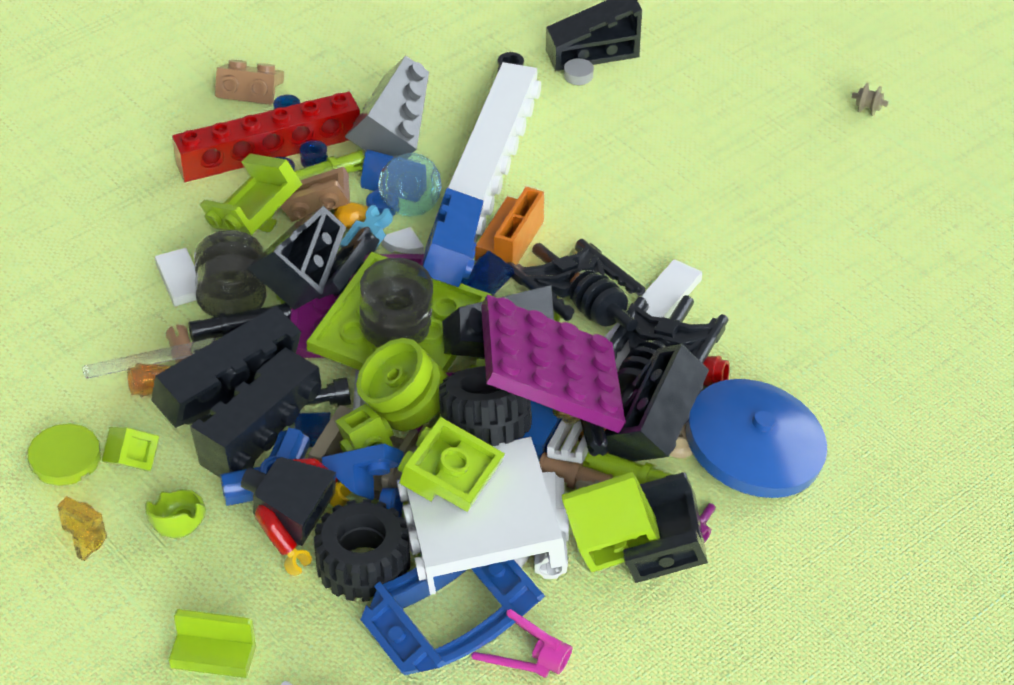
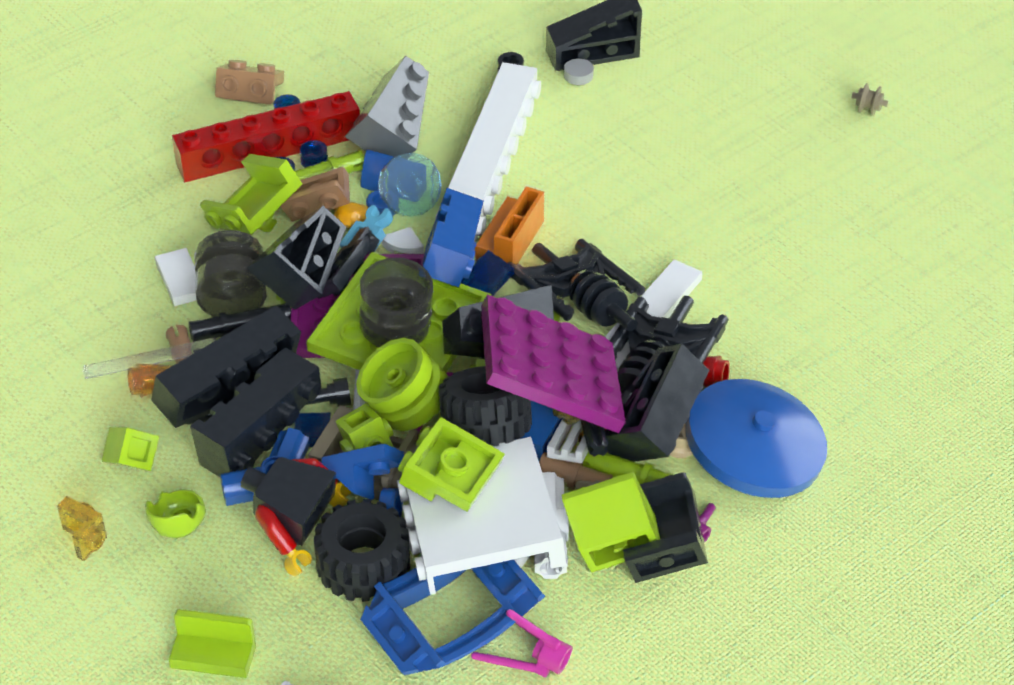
lime tile [28,423,101,486] -> none

